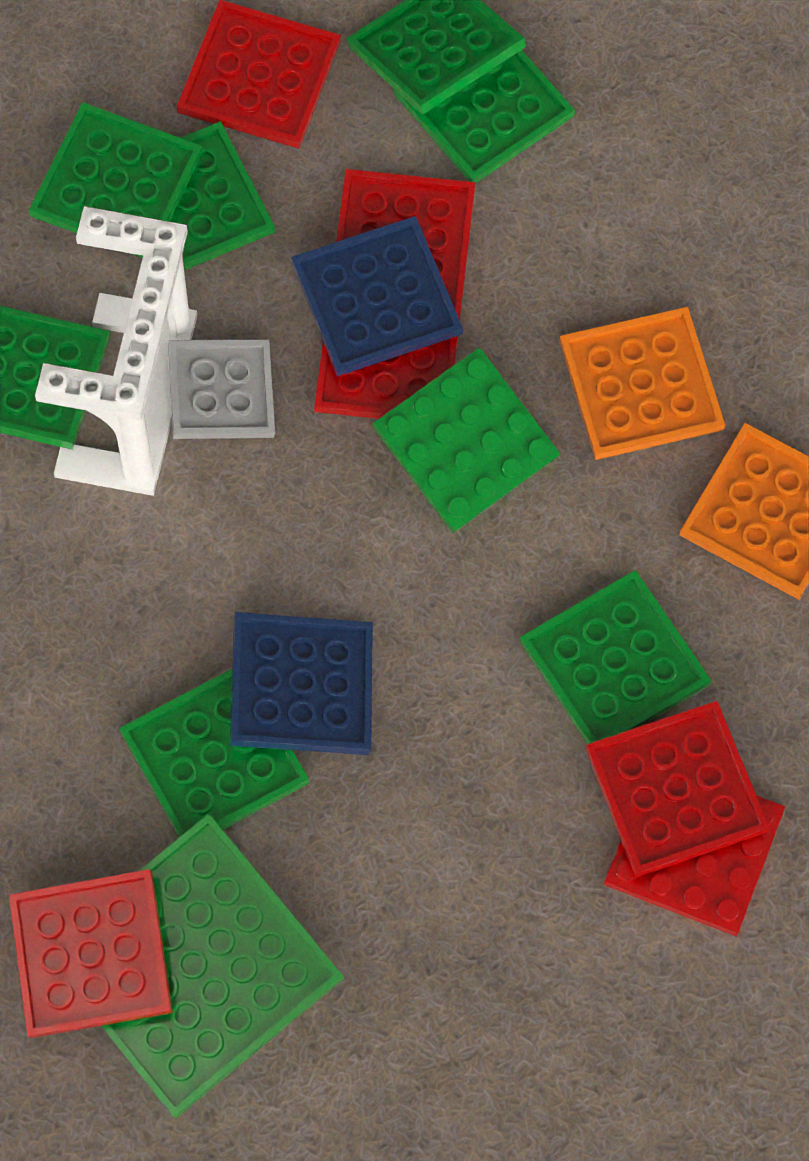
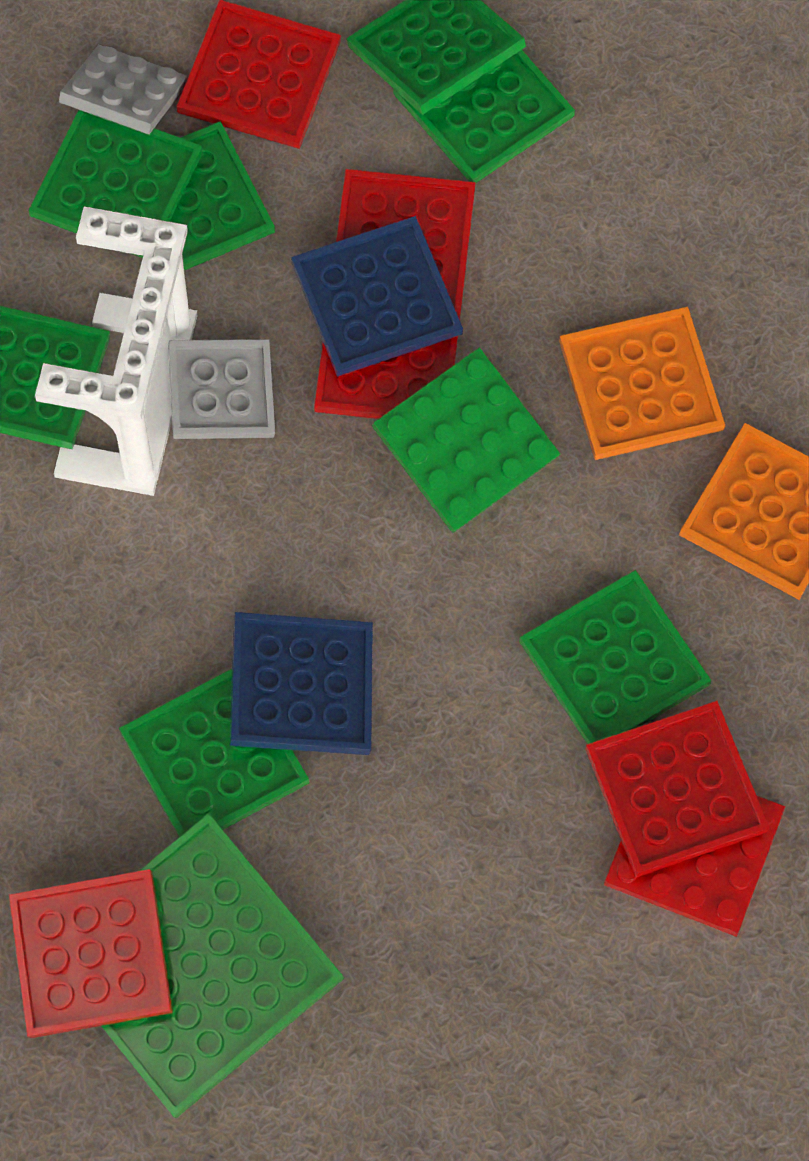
none -> light grey plate [59,44,187,134]

